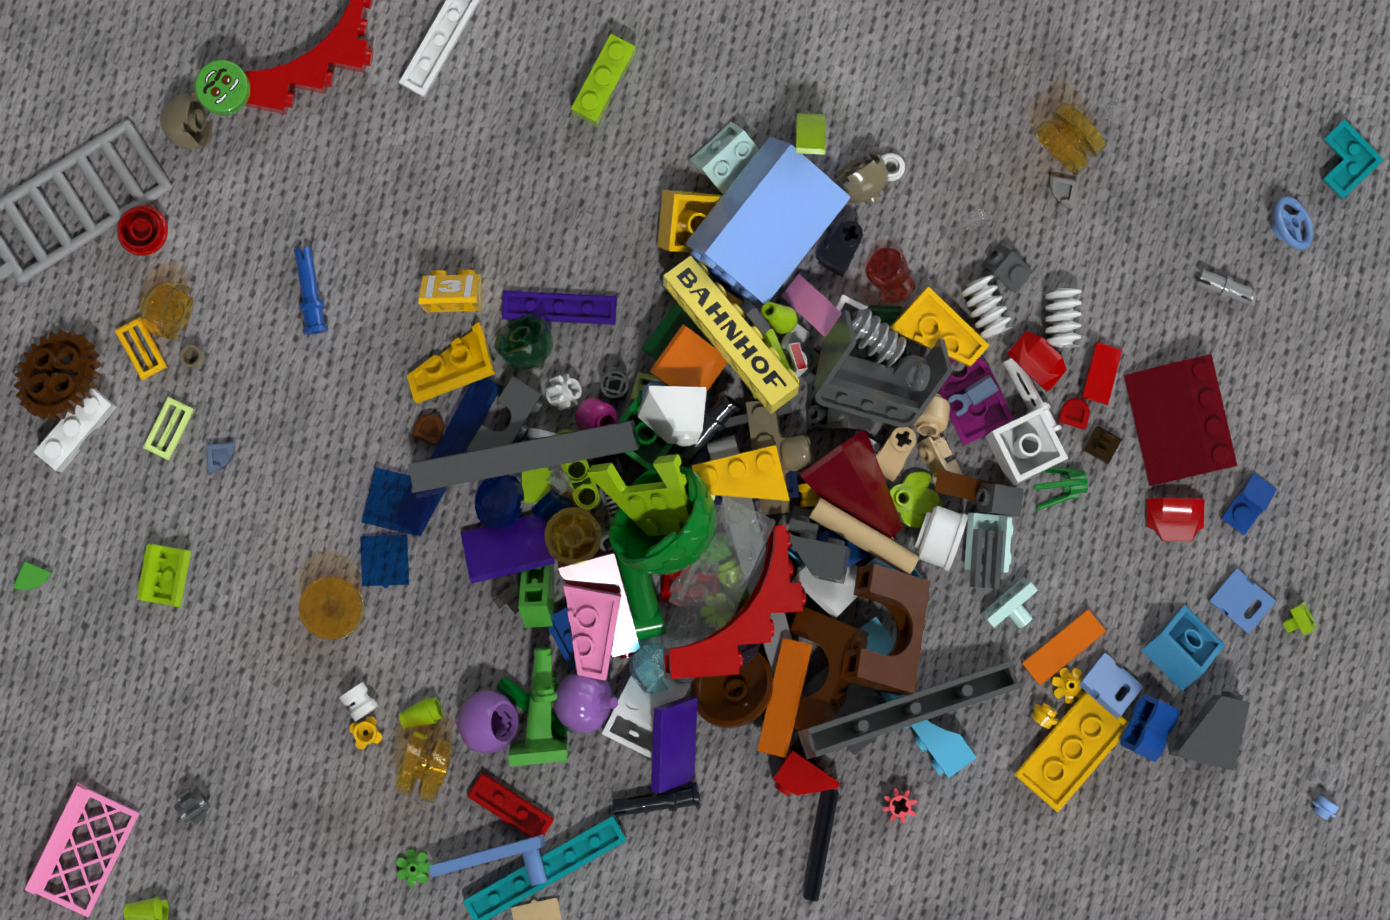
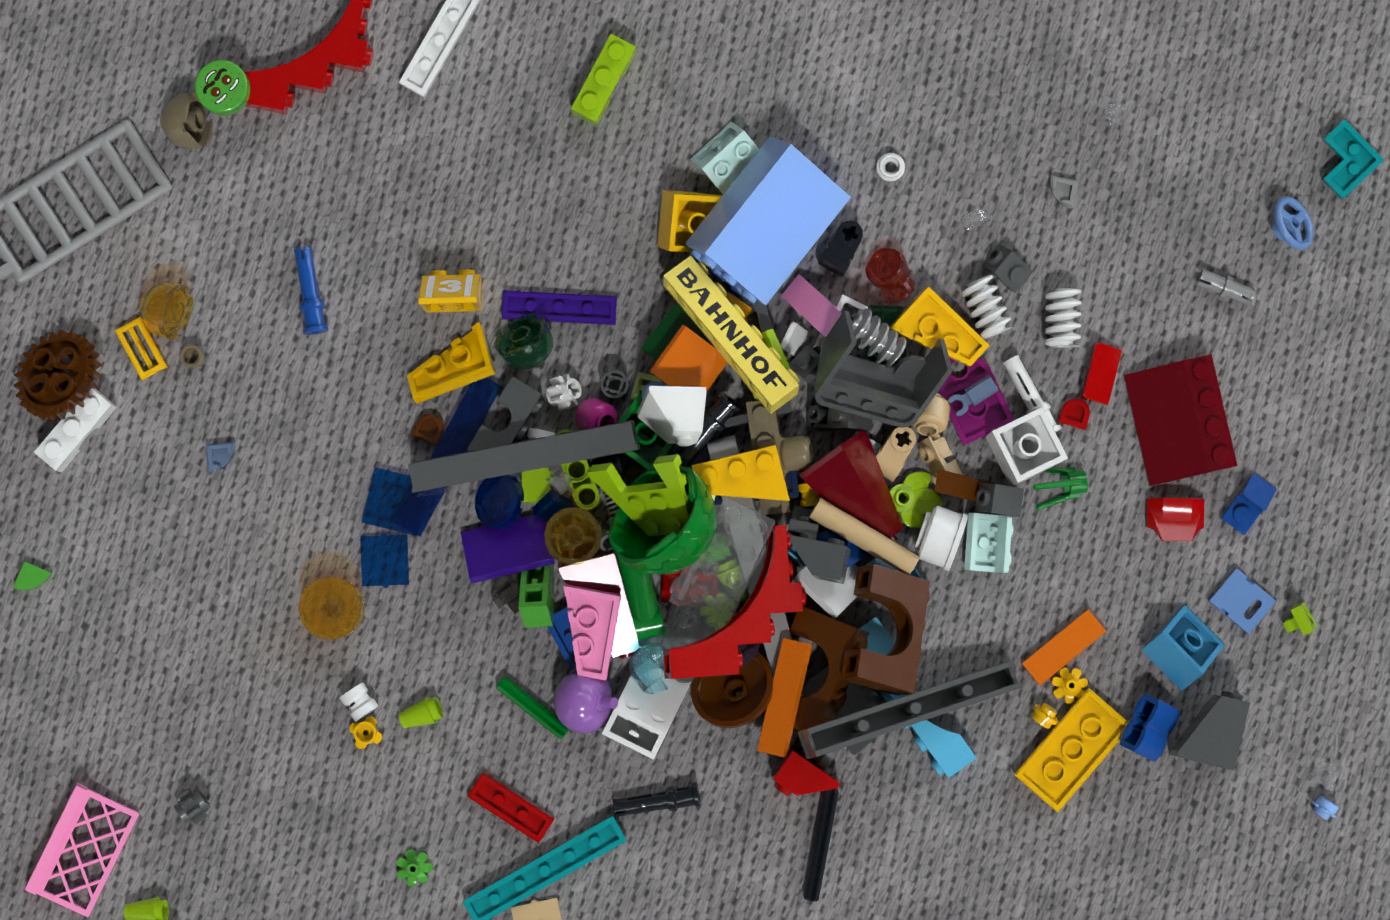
red piece [117,205,168,256] -> none
lime bracket [137,543,191,607] -> none
yellowish green tile [143,397,195,461] -> none
clear yellow wheel [395,730,454,803] -> none
medium blue piece [428,834,548,886] -> none
medium lavender piece [455,690,518,754] -> none
bright green piece [508,647,569,767] -> none
dark purple tile [651,695,698,793] -> none
dark grey tile [739,300,771,335] -> none
lime cone [761,302,798,334] -> none
plate [783,342,808,378] -> none
lime slope [795,113,826,155] -> none
dark tan cylinder [830,151,888,205] -> none
coral gear [882,788,917,824] -> none
clear tile [906,361,930,392] -> none
dark grey tile [970,529,1003,589] -> none
light aqua tile [980,577,1038,628] -> none
red slope [1006,331,1067,392] -> none
clear yellow wheel [1034,102,1107,175] -> none
medium blue piece [1078,653,1144,719] -> none
dark brown tile [1083,425,1122,465] -> none

